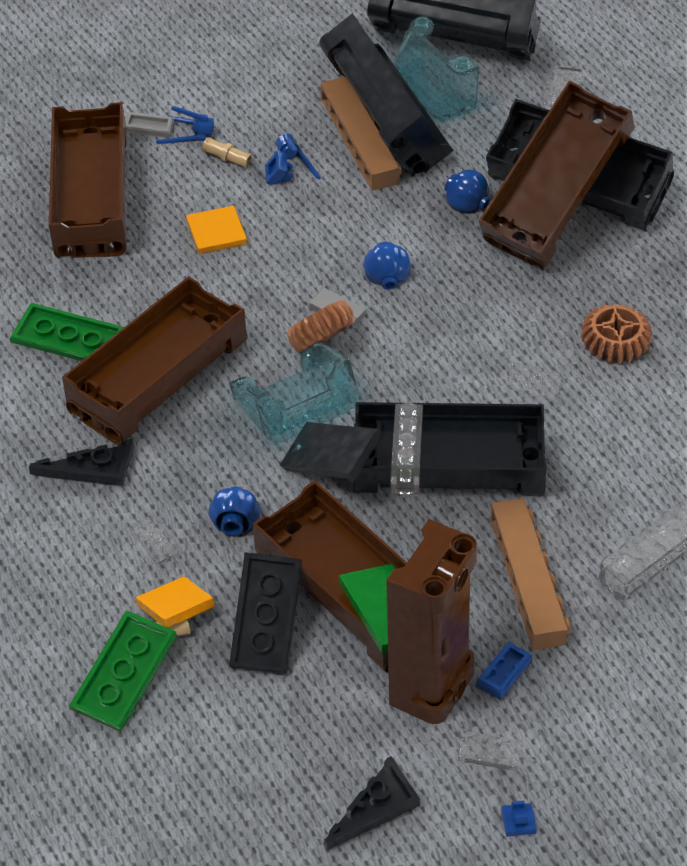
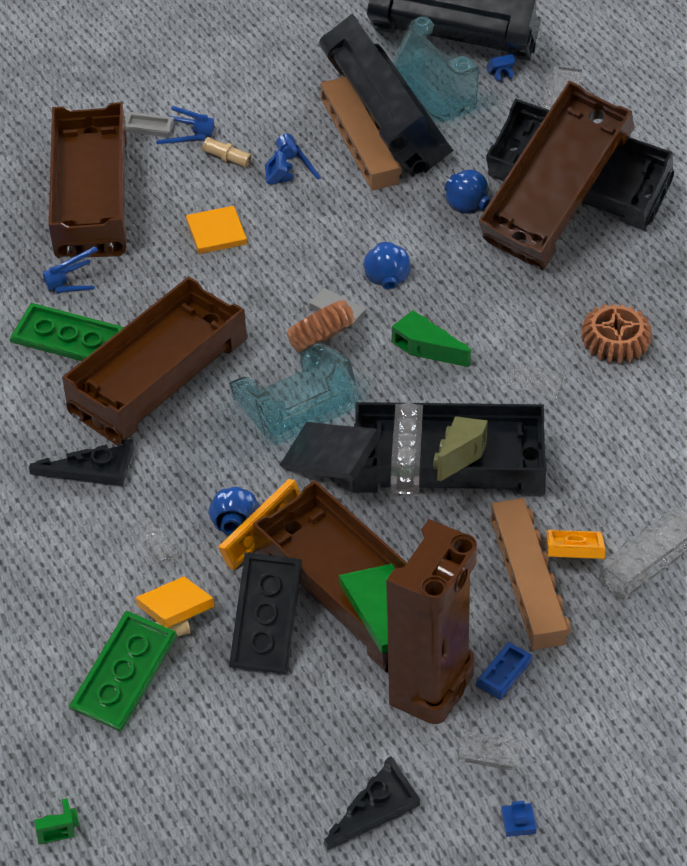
none -> green bracket [34,798,79,845]
none -> blue plant [43,247,98,294]
none -> light orange tile [218,479,301,570]
none -> green slope [391,310,471,367]
none -> olive slope [433,417,488,481]
none -> blue tile [486,54,515,82]
none -> light orange tile [546,530,605,559]

